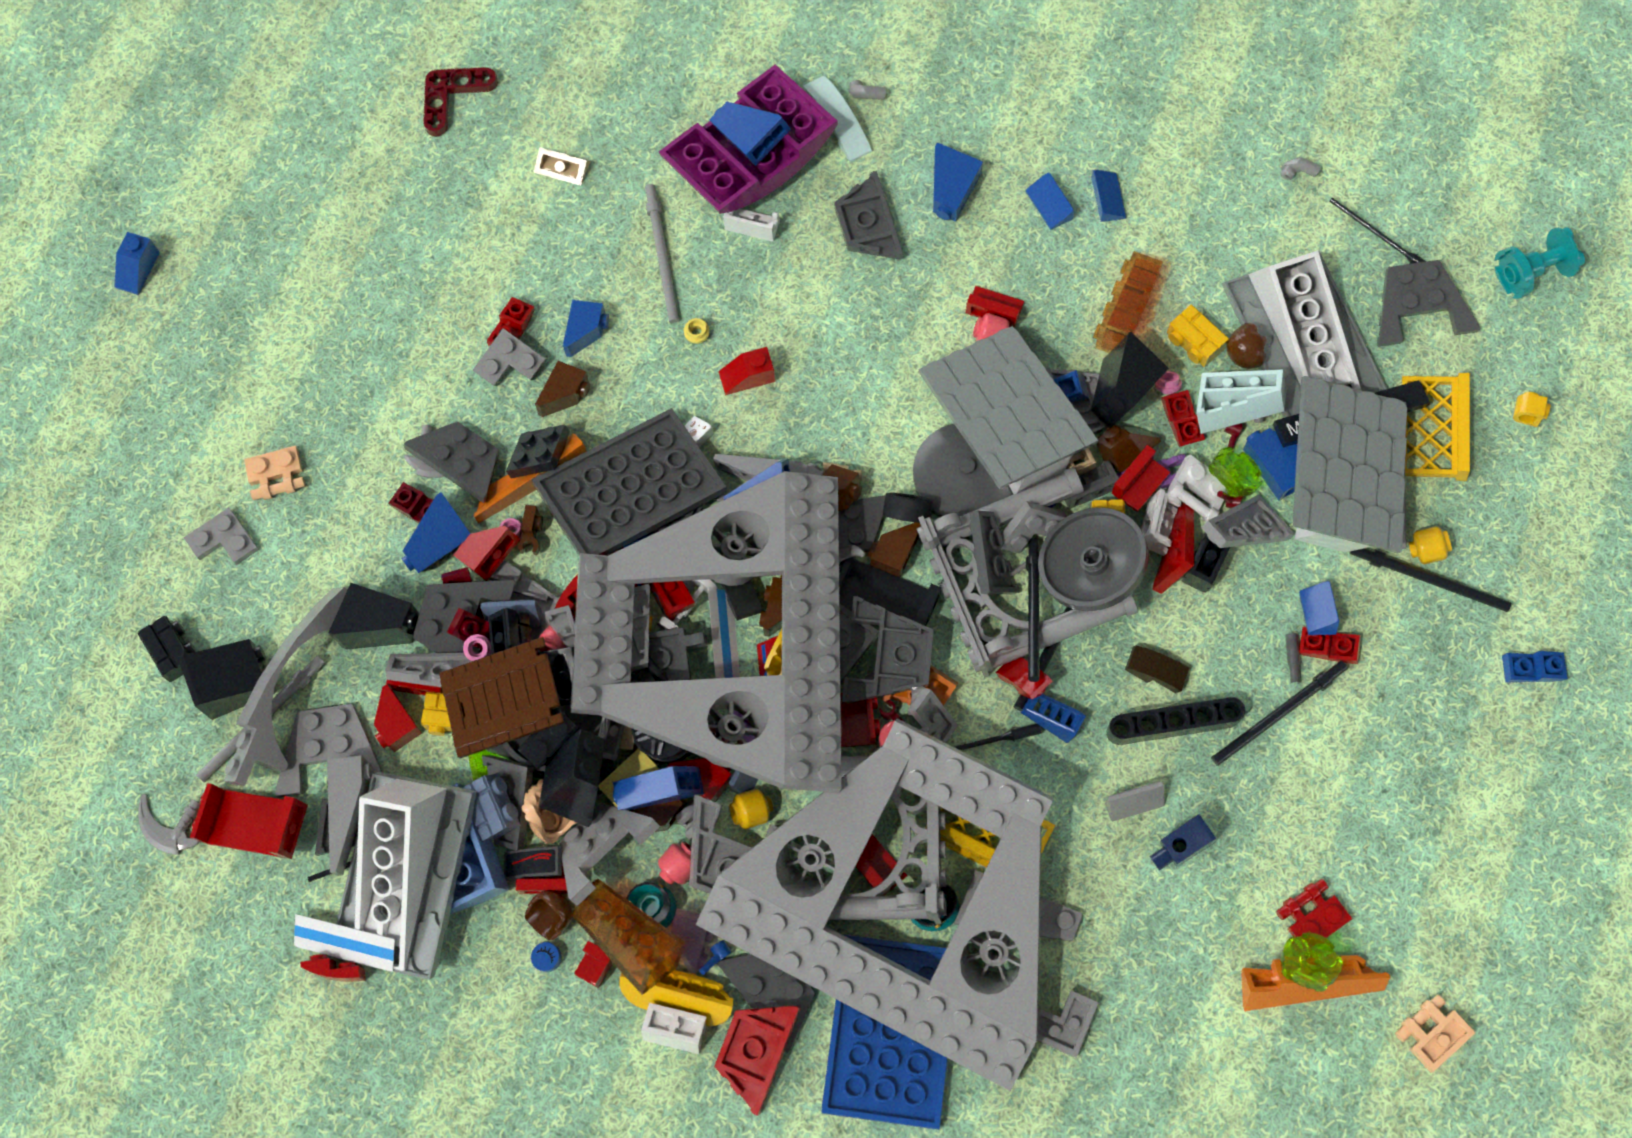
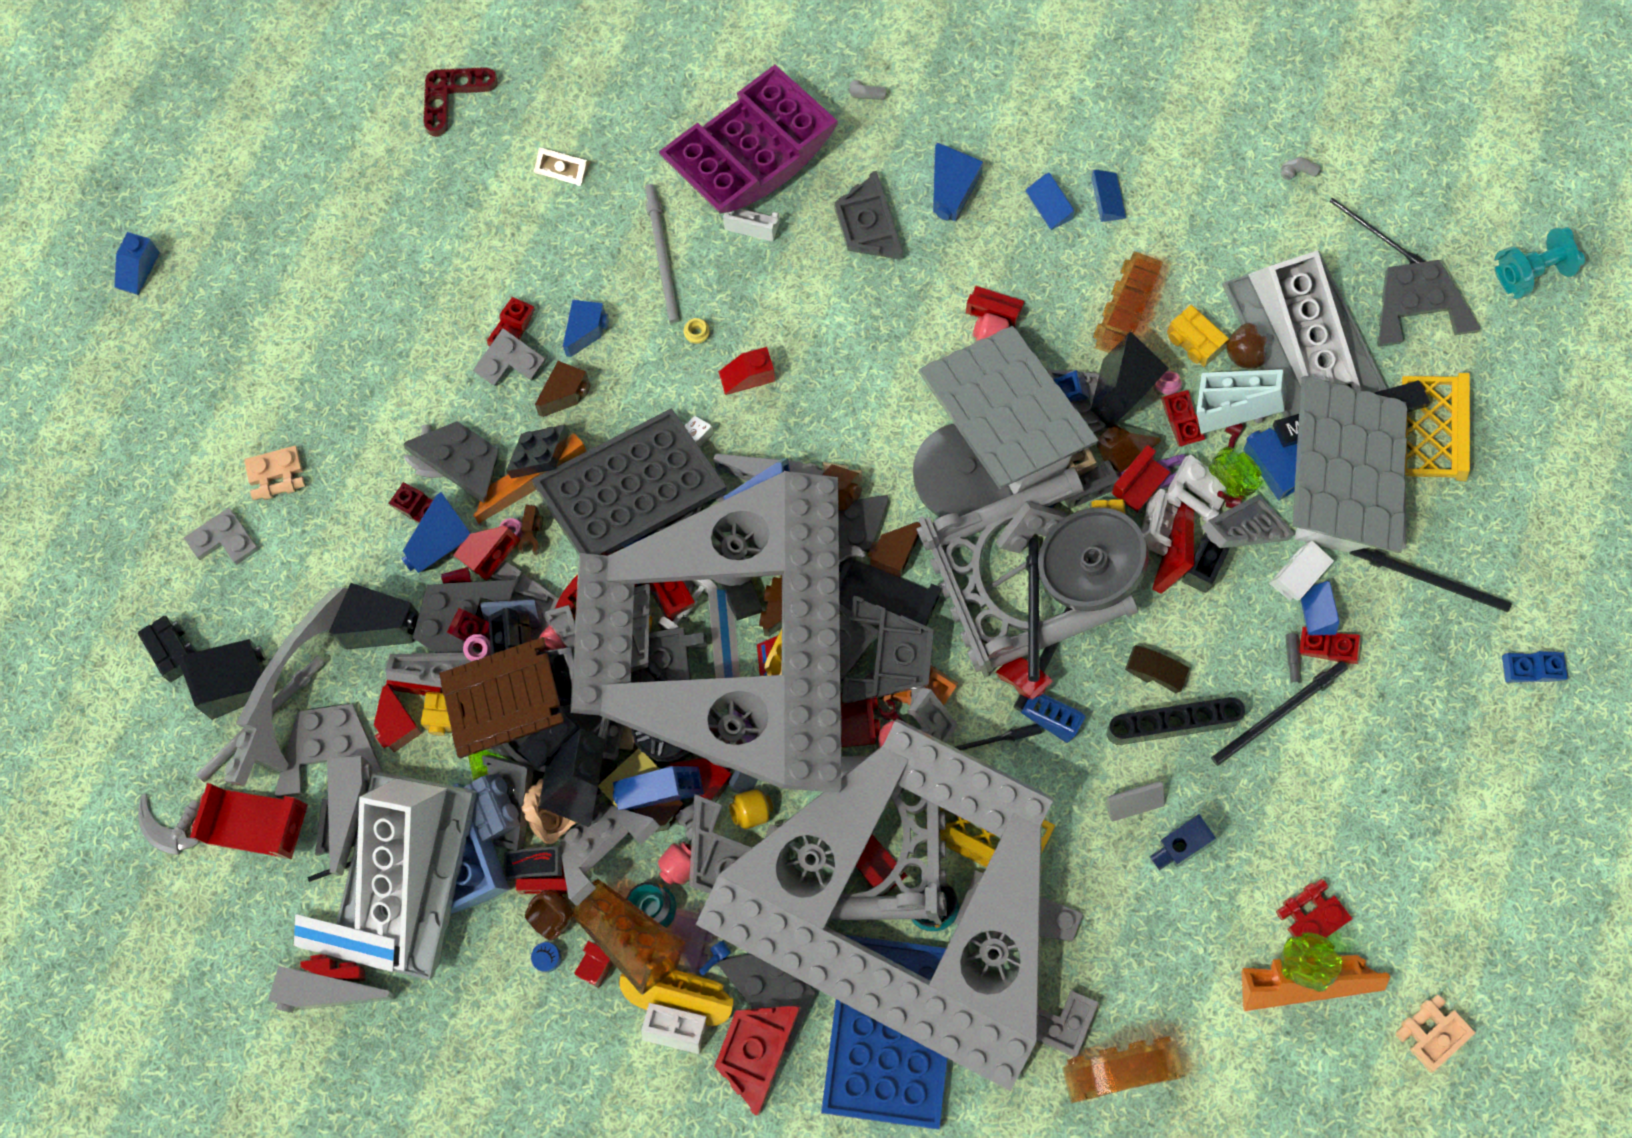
blue slope [709,102,791,166] -> none
light aqua slope [802,76,872,162] -> none
black tyre [883,492,933,523] -> none
dark grey wing [969,510,1020,595] -> none
yellow head [1408,526,1452,565] -> none
yellow plate [1513,392,1551,427] -> none
none -> light grey slope [268,966,396,1013]
none -> clear orange brick [1062,1036,1186,1104]
none -> white hinge [1269,540,1334,601]

